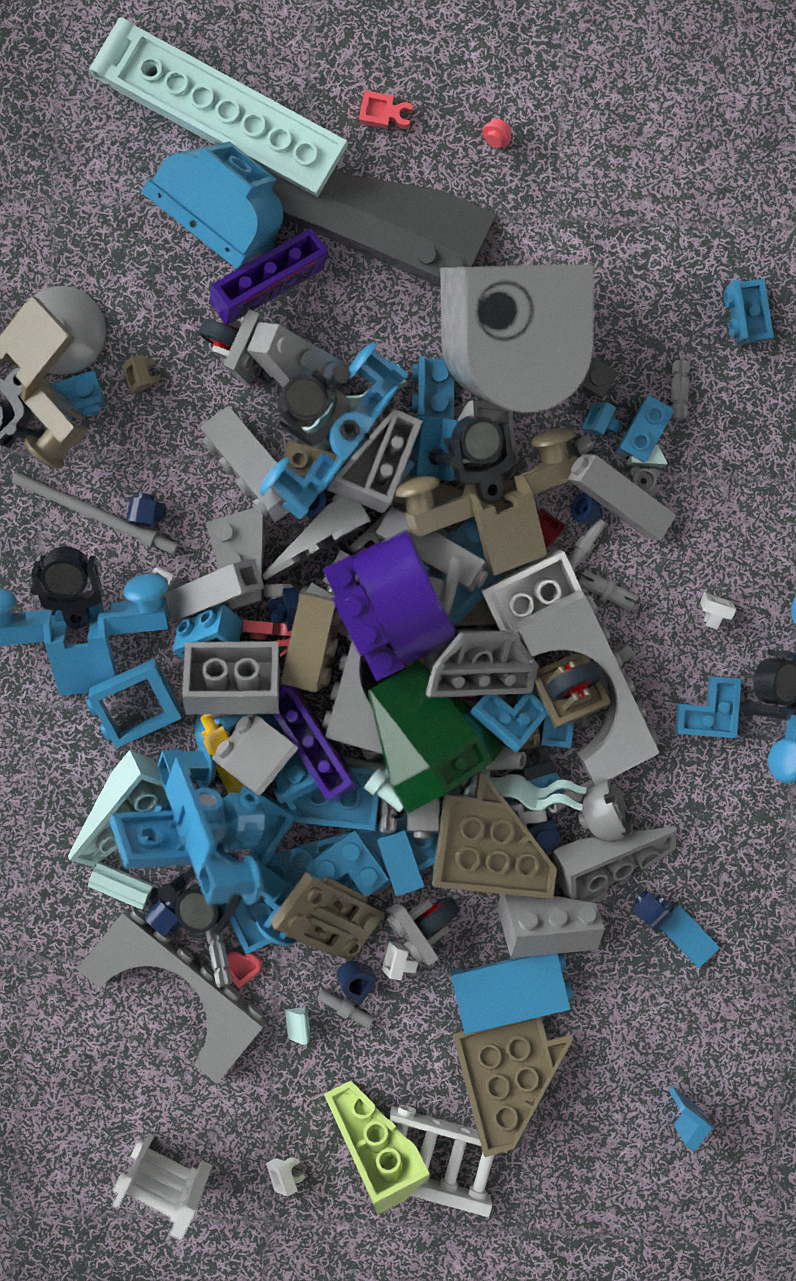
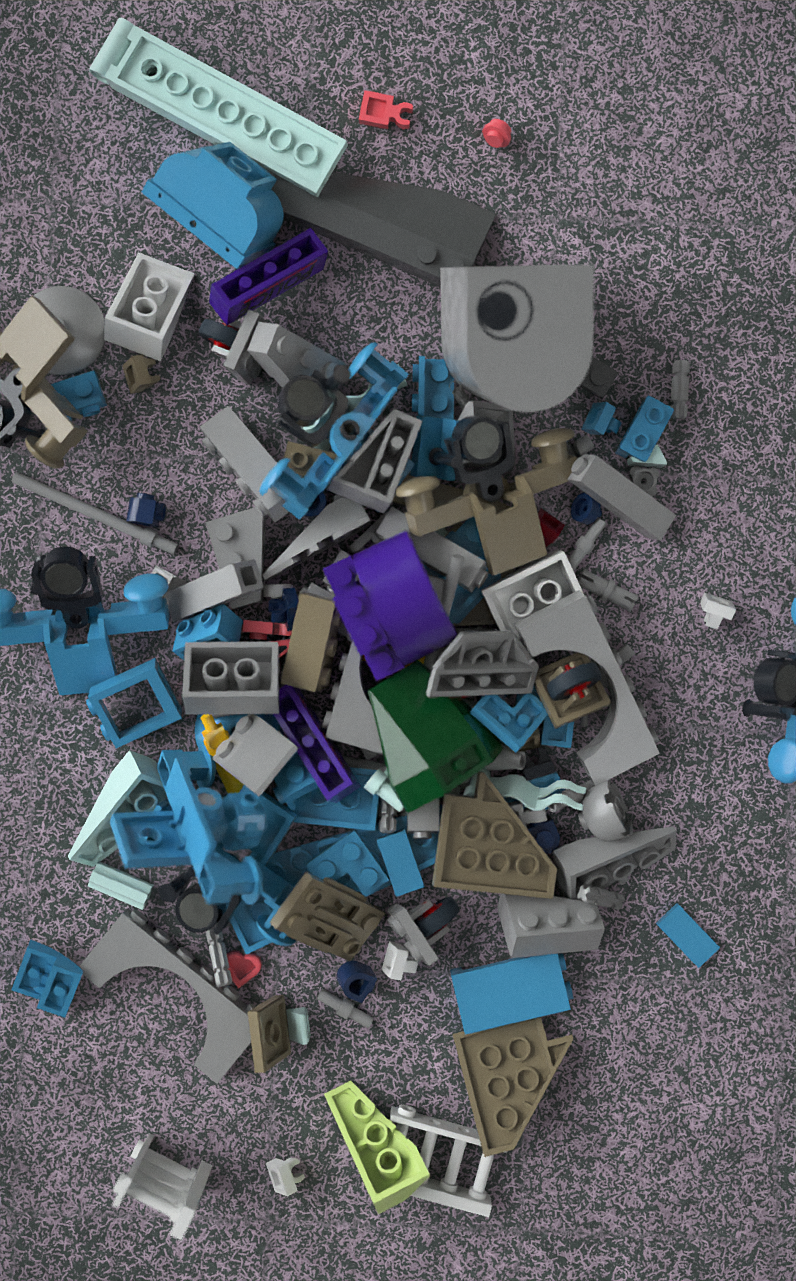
dark blue plate [144,897,182,937] -> none
dark blue plate [632,890,673,933] -> none
dark azure panel [669,1087,713,1152] -> none
dark azure plate [675,676,741,738] -> none
dark azure bracket [724,278,774,345] -> none
none -> dark azure slope [11,940,84,1018]
none -> white slope [104,252,195,361]
none -> dark tan tile [248,995,291,1073]
none -> light grey piece [449,381,470,410]
none -> light grey axle [577,884,625,910]

